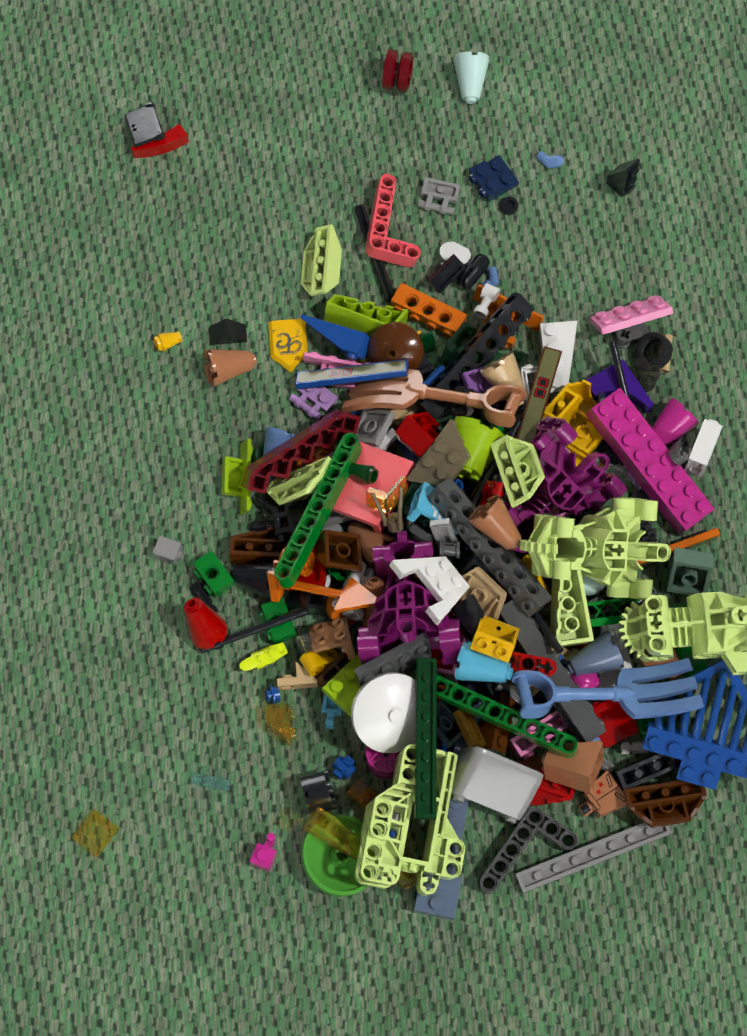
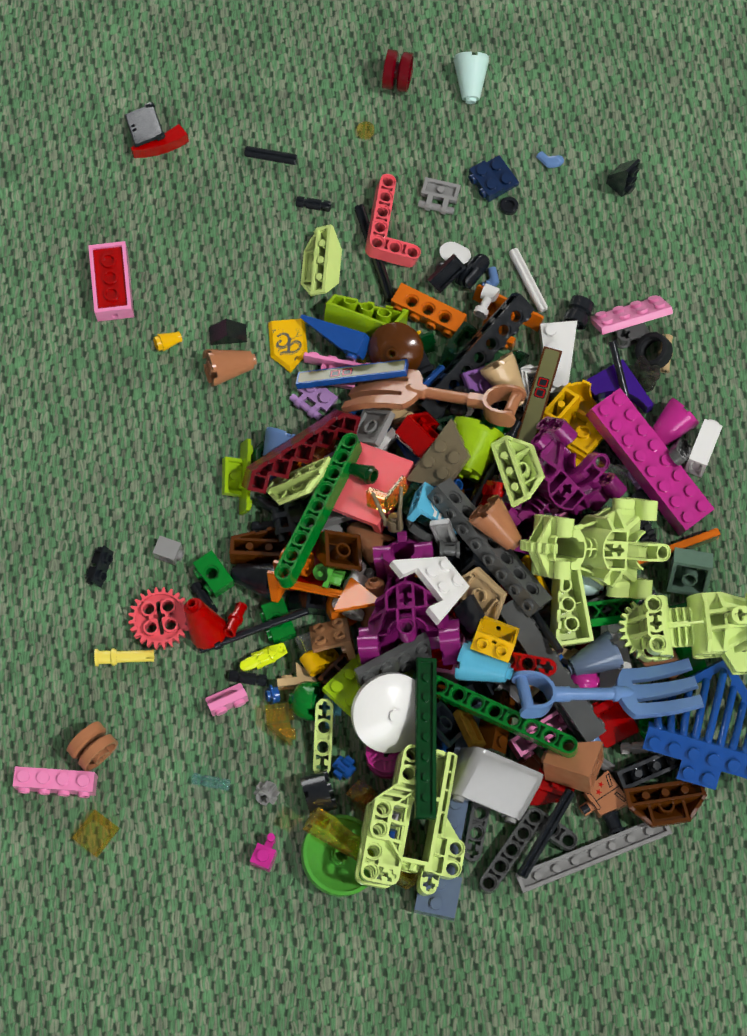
none -> bright pink brick [13,766,98,798]
none -> nougat wheel [66,721,118,771]
none -> black hinge [85,545,114,588]
none -> brick [88,241,134,322]
none -> light yellow pin [94,648,154,666]
none -> coral gear [128,587,189,650]
none -> bright pink bracket [205,683,249,716]
none -> red pin [223,601,247,638]
none -> black axle [229,670,267,686]
none -> black axle [244,146,297,165]
none -> light grey gear [253,780,280,806]
none -> green cylinder [289,681,323,721]
none -> black axle [296,196,332,212]
none -> bright green hips [313,563,346,588]
none -> yellowish green beam [313,698,334,773]
none -> clear yellow tile [357,121,375,140]
none -> dark grey beam [464,802,490,862]
none -> white axle [509,248,548,313]
none -> black axle [518,788,575,879]
none -> black wheel [563,295,594,330]
none -> black bush [601,811,625,836]

